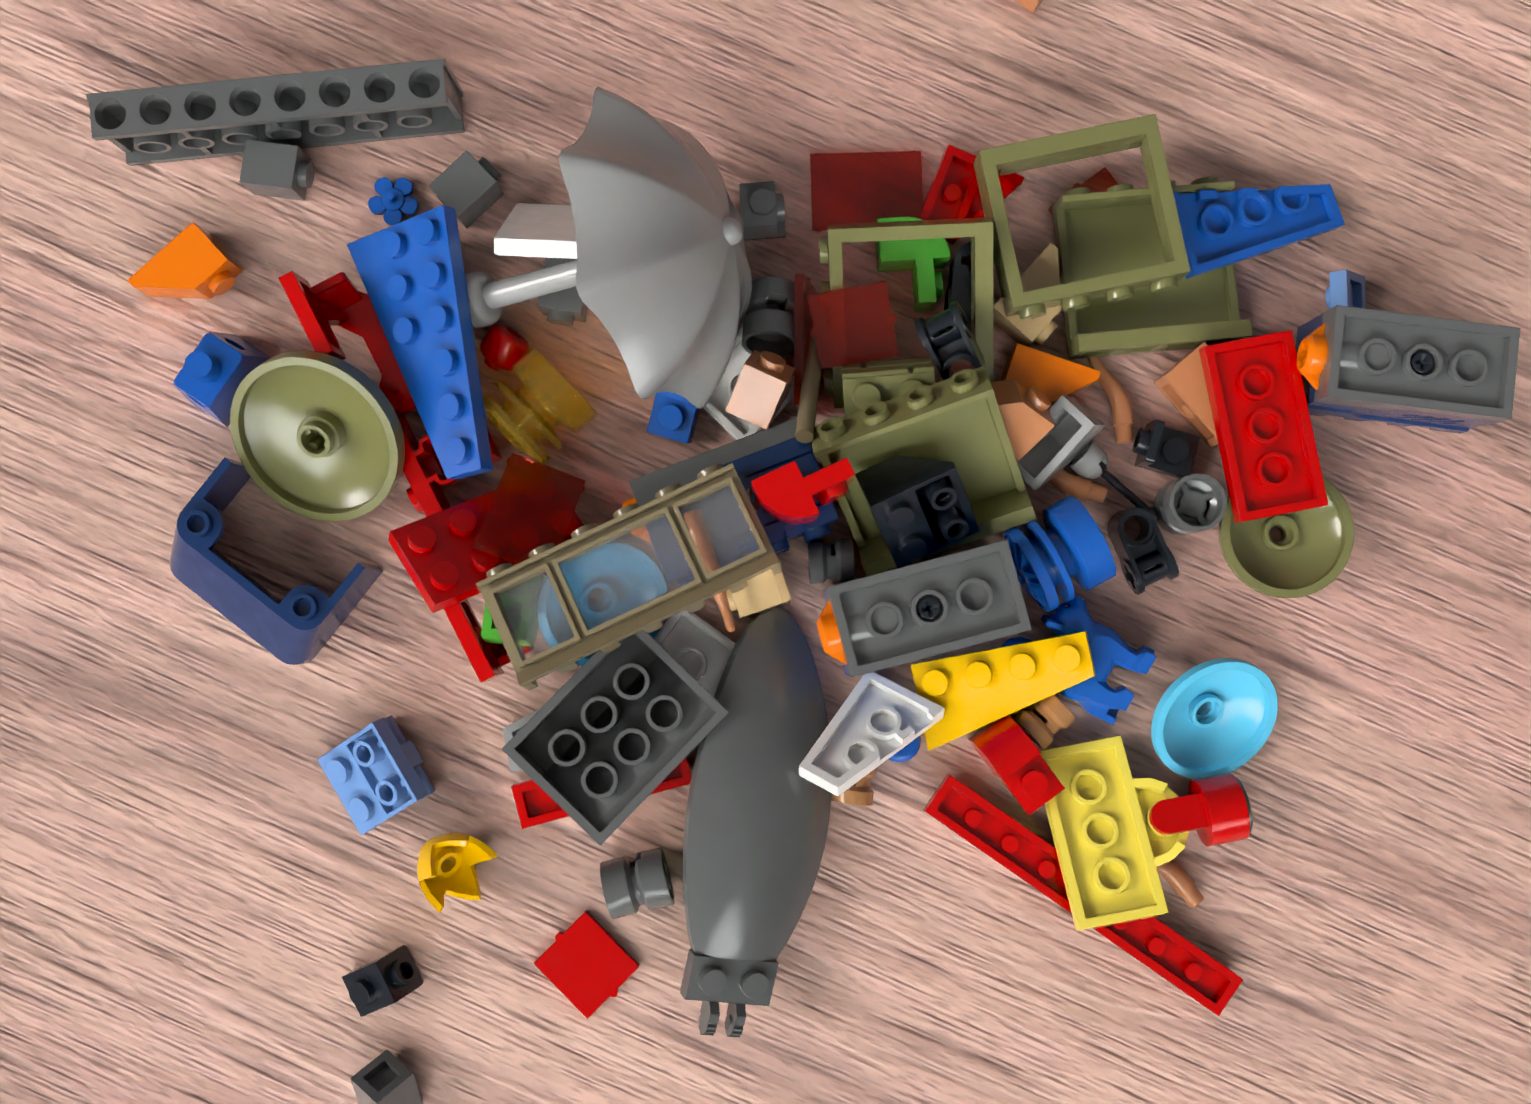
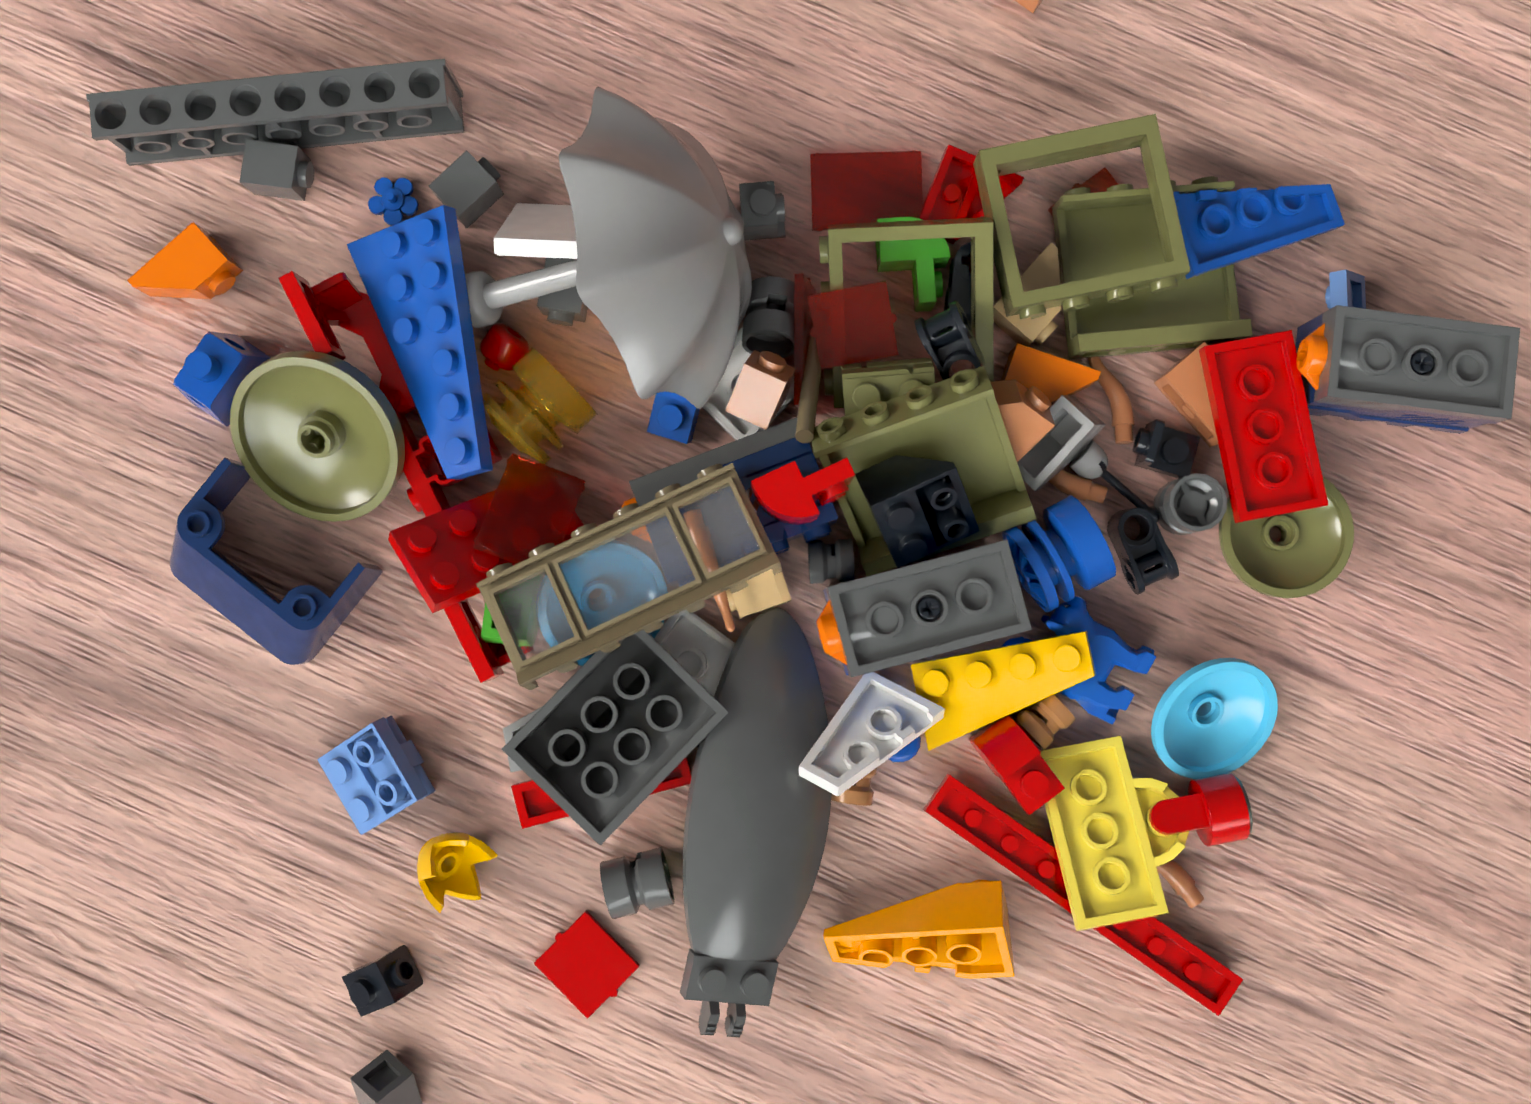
none -> light orange wedge [823,879,1014,979]

